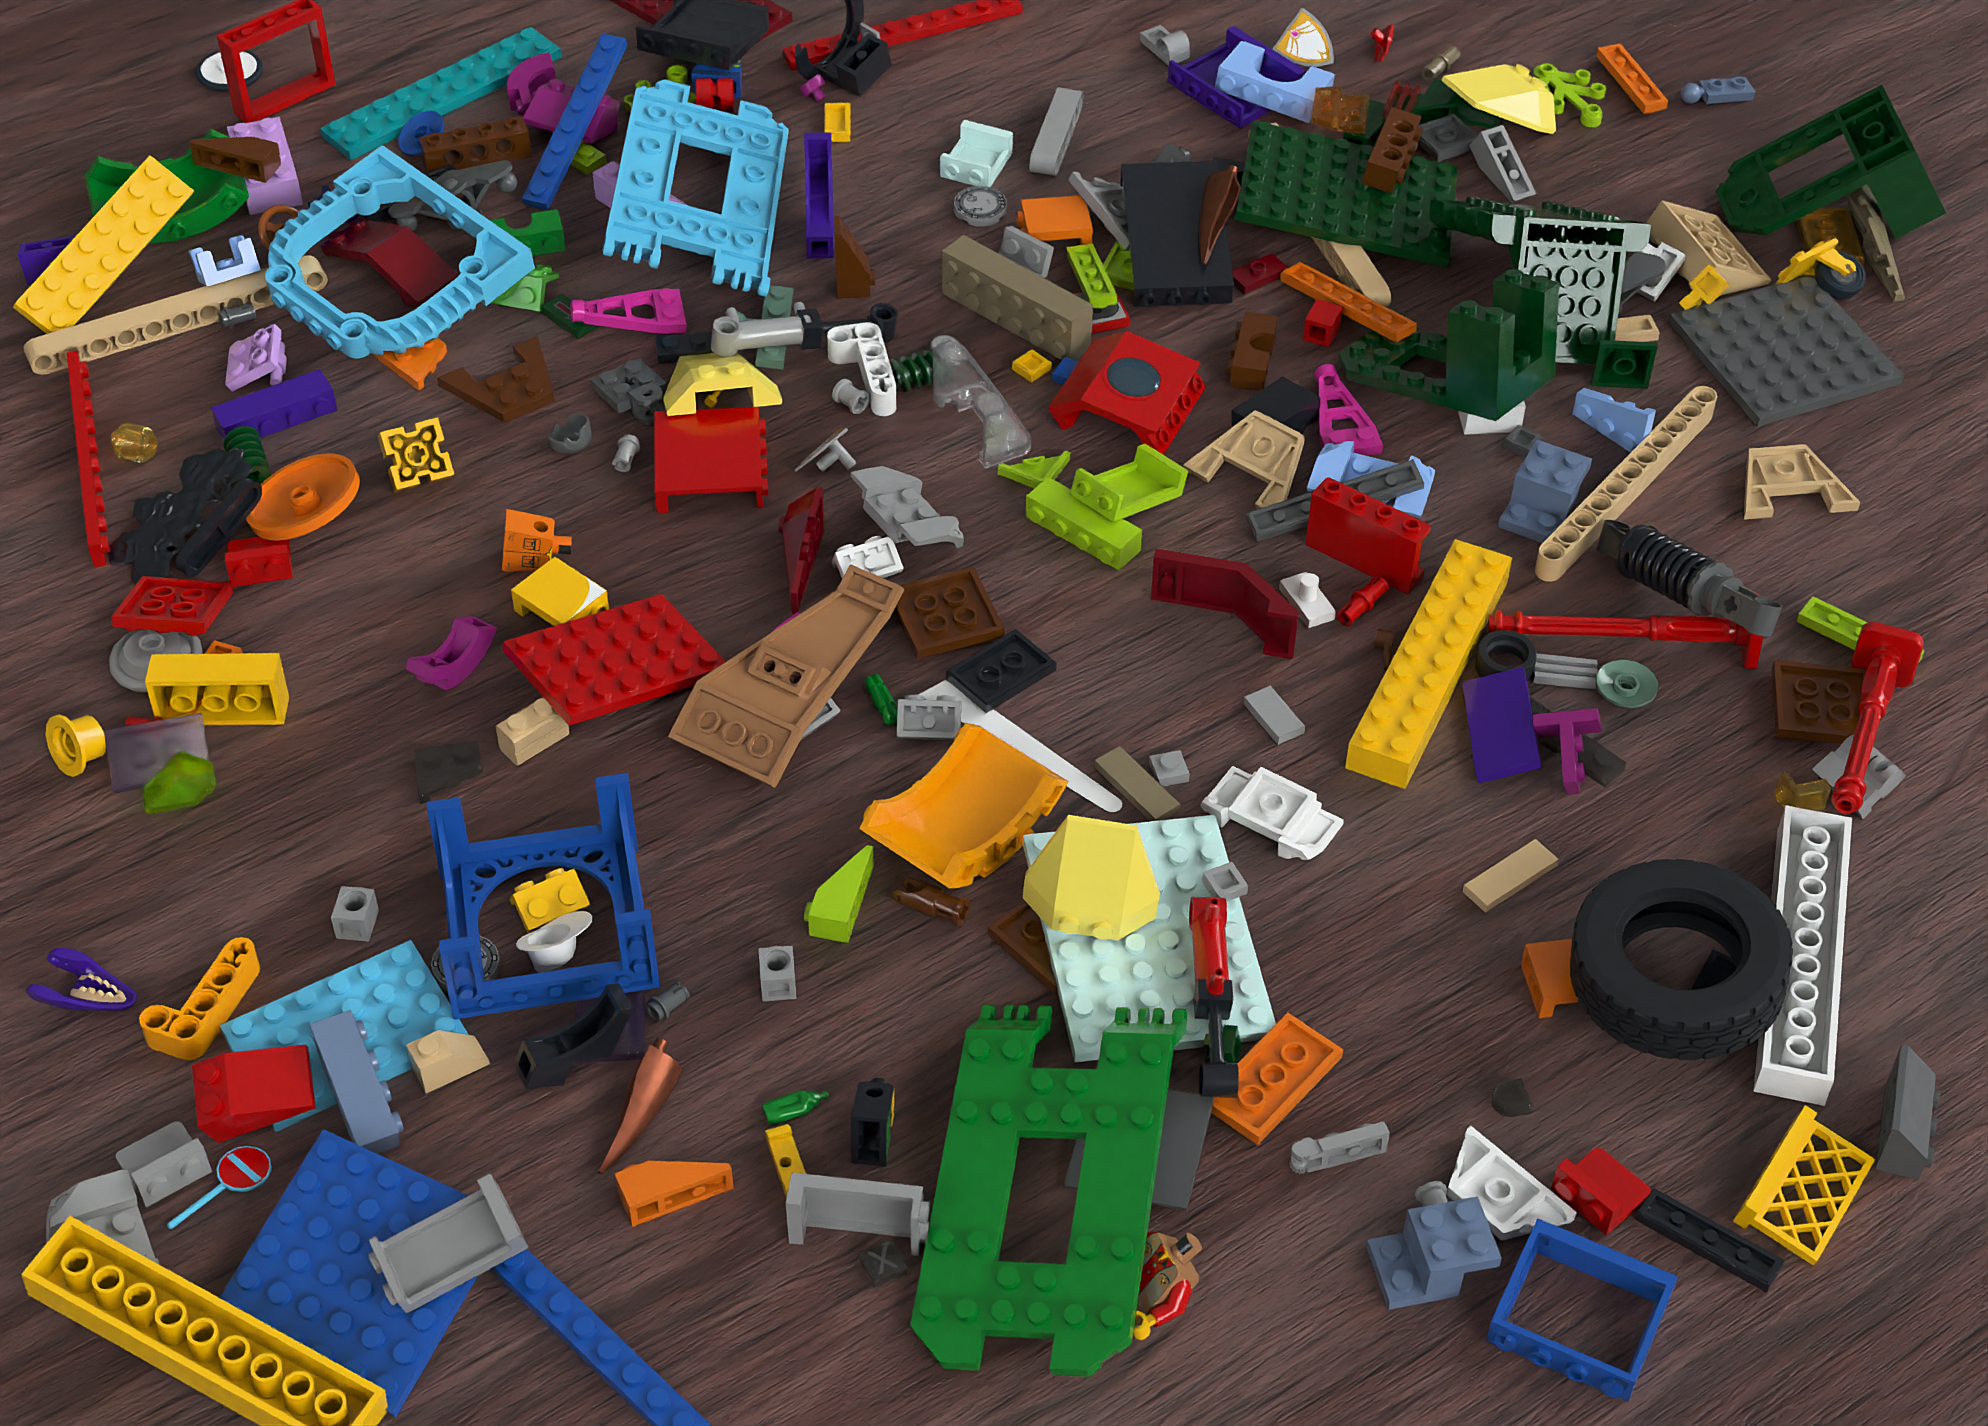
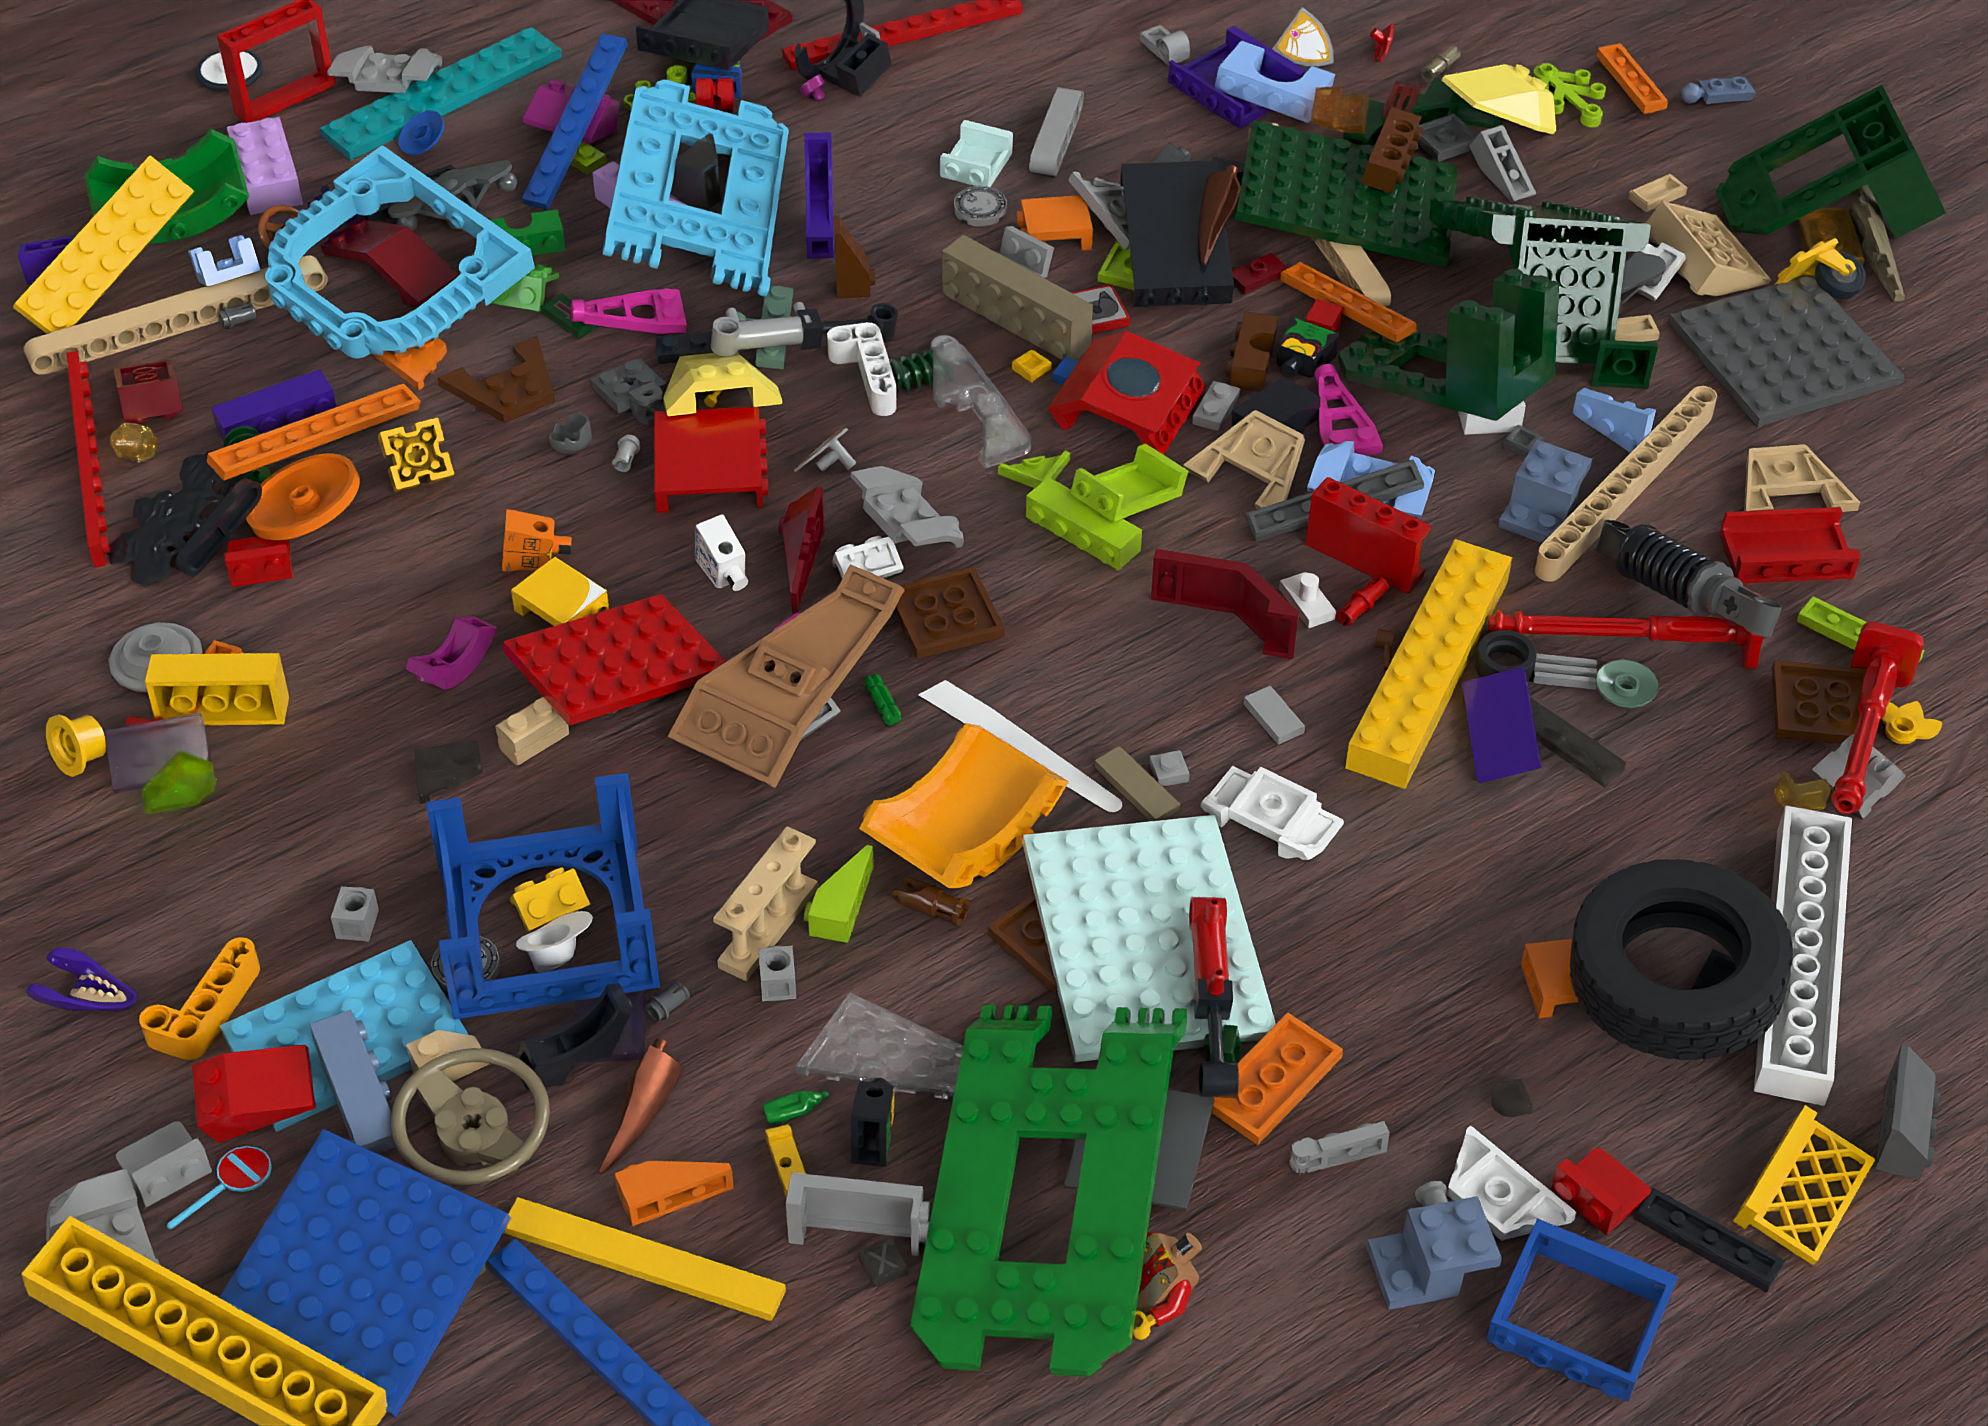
red plate [112,576,233,636] -> none
reddish brown slope [189,137,281,183] -> none
lavender plate [225,324,287,392] -> none
light grey panel [368,1173,529,1314] -> none
reddish brown brick [419,116,532,173] -> none
magenta arch [507,52,556,125] -> none
yellow tile [824,103,851,142] -> none
light grey bush [832,378,870,414] -> none
light grey bracket [897,695,962,740] -> none
black tile [946,629,1057,713] -> none
light yellow wedge [1022,815,1160,940] -> none
lime plate [1066,243,1117,309] -> none
light grey plate [1202,862,1248,902] -> none
tan tile [1463,839,1559,913] -> none
magenta bracket [1533,708,1602,795] -> none
yellow plate [1679,264,1730,310] -> none
none -> dark red slope [114,359,183,424]
none -> orange plate [207,383,420,480]
none -> light grey piece [327,46,442,93]
none -> dark tan piece [391,1048,550,1185]
none -> yellow tile [503,1197,786,1322]
none -> clear smoke slope [675,133,721,211]
none -> white torso [695,514,748,591]
none -> tan fence [713,826,818,982]
none -> clear wing [795,993,963,1099]
none -> light grey plate [1192,381,1240,432]
none -> black torso [1276,317,1340,378]
none -> tan tile [1628,174,1688,212]
none -> red panel [1719,507,1861,584]
none -> yellow plate [1881,701,1942,744]

